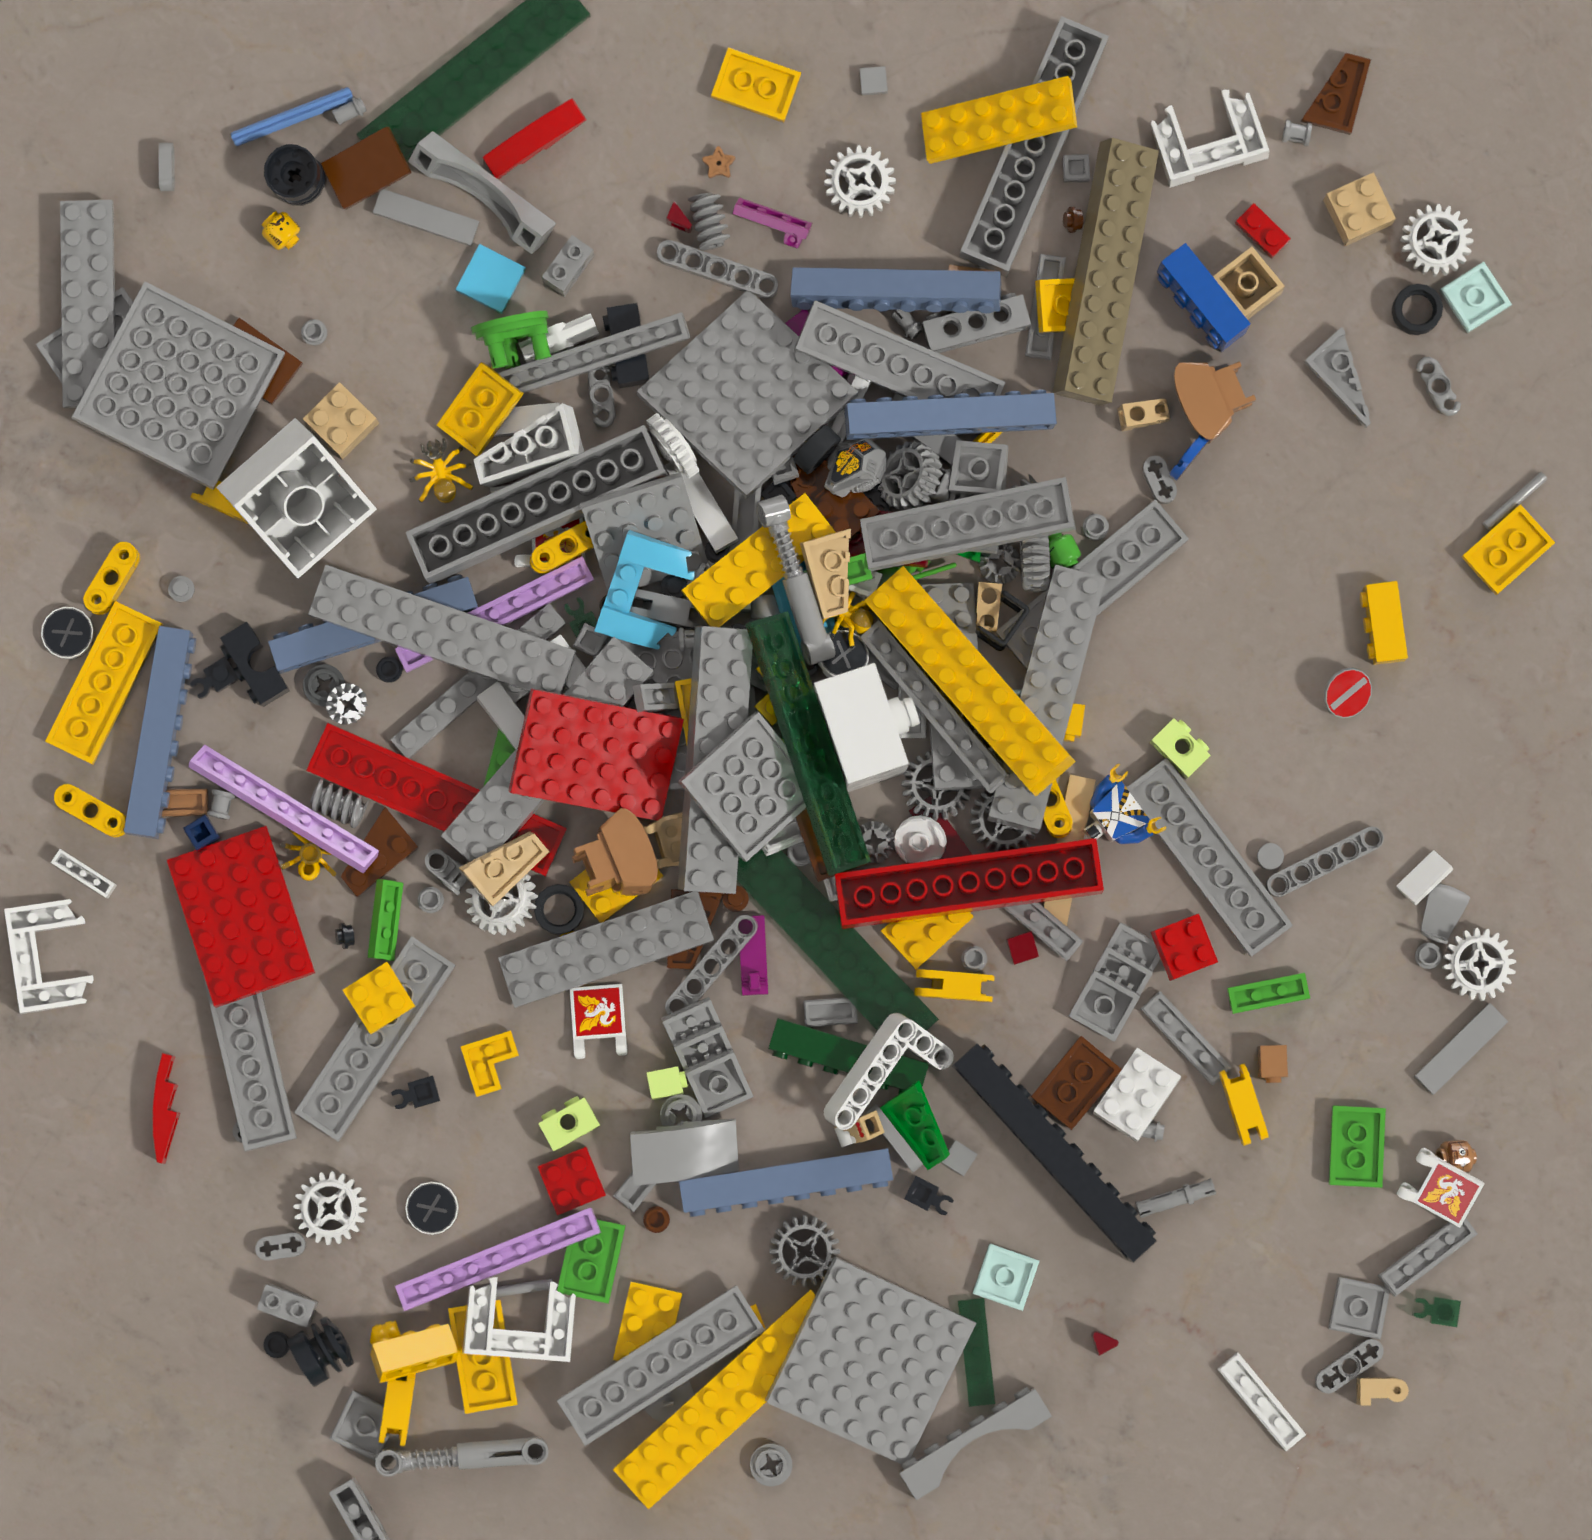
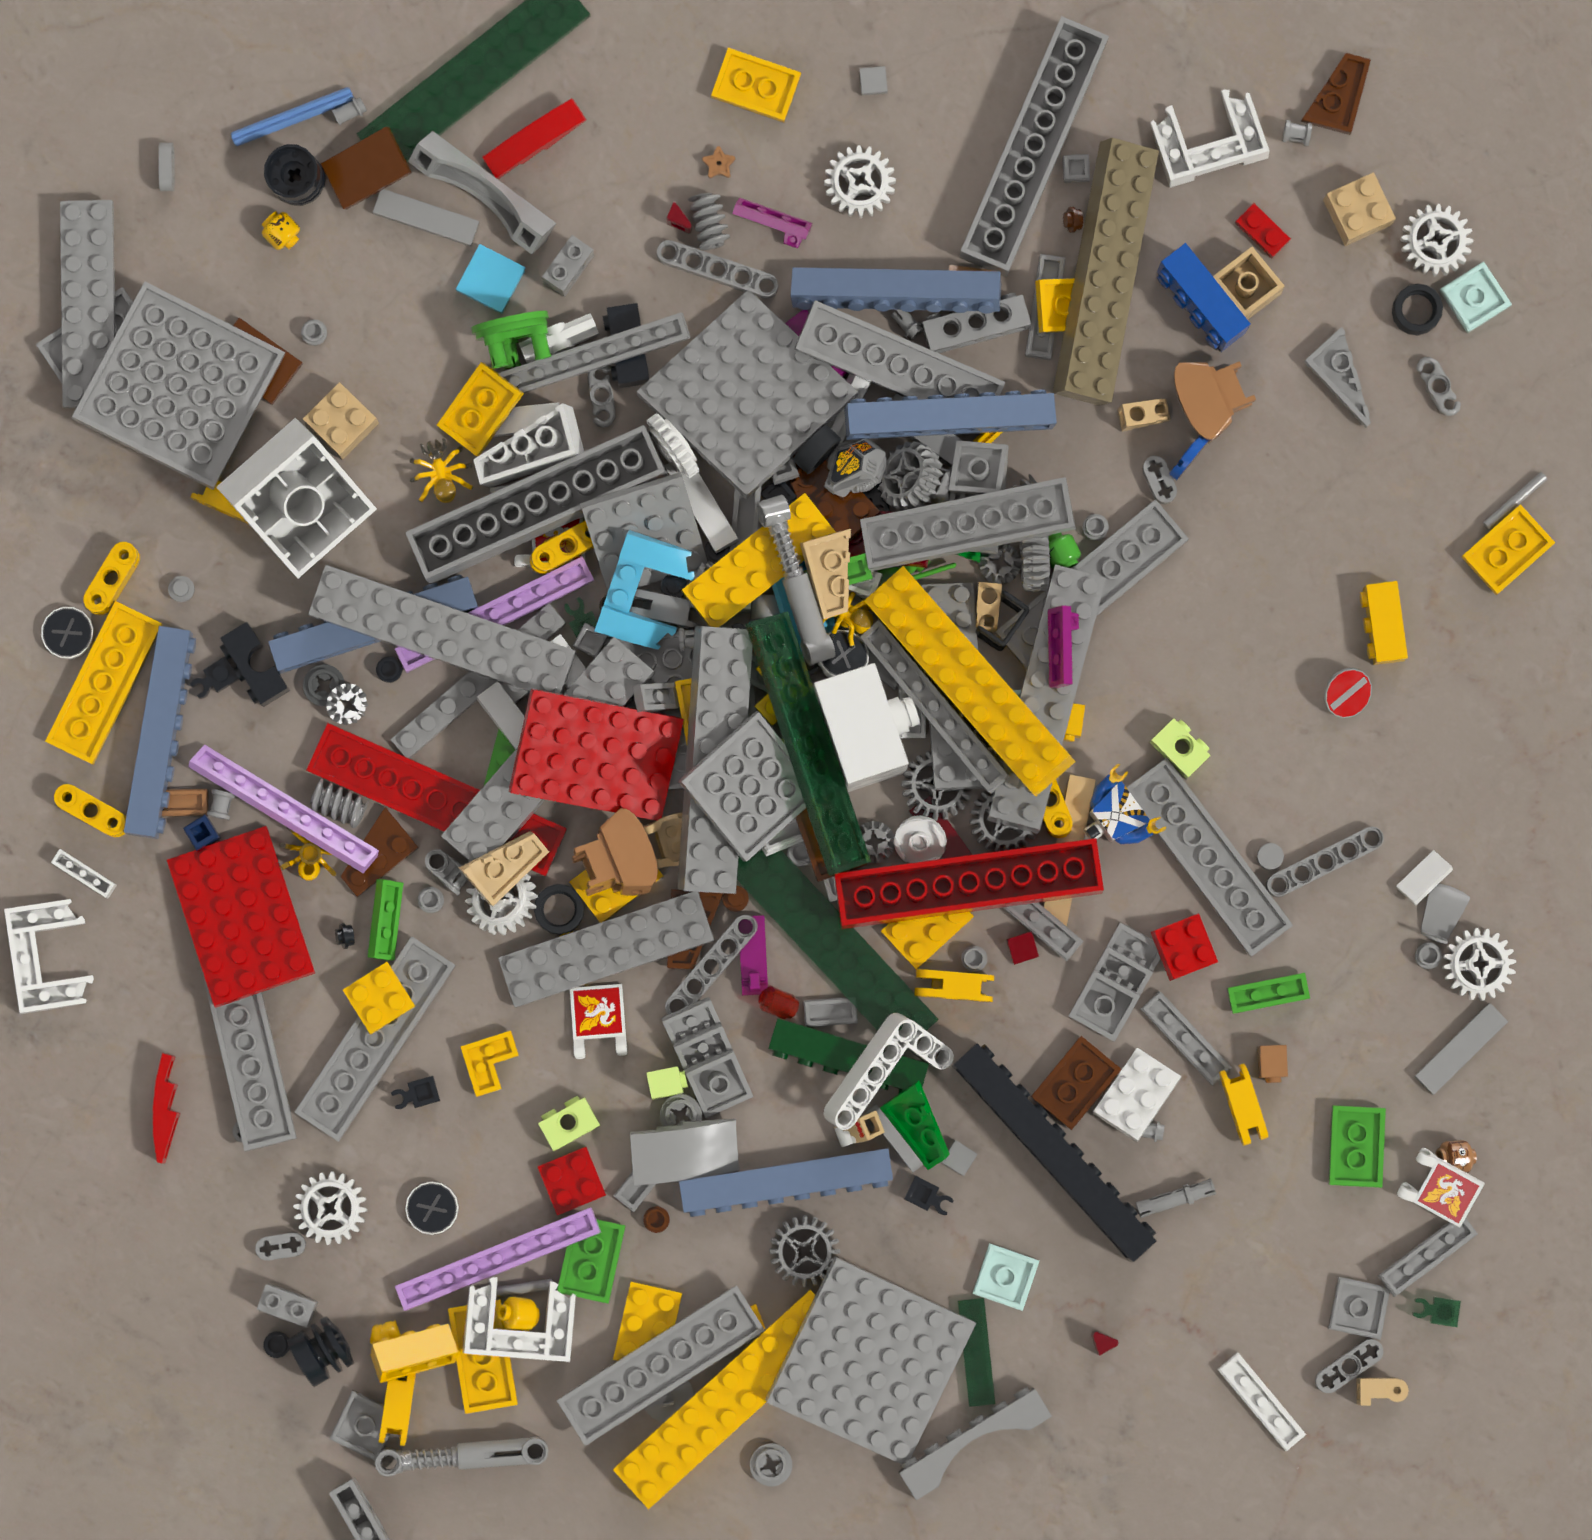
yellow plate [921,76,1077,164] -> none
none -> yellow head [498,1297,540,1332]
none -> clear red brick [758,986,799,1019]
none -> magenta hinge [1048,605,1079,688]

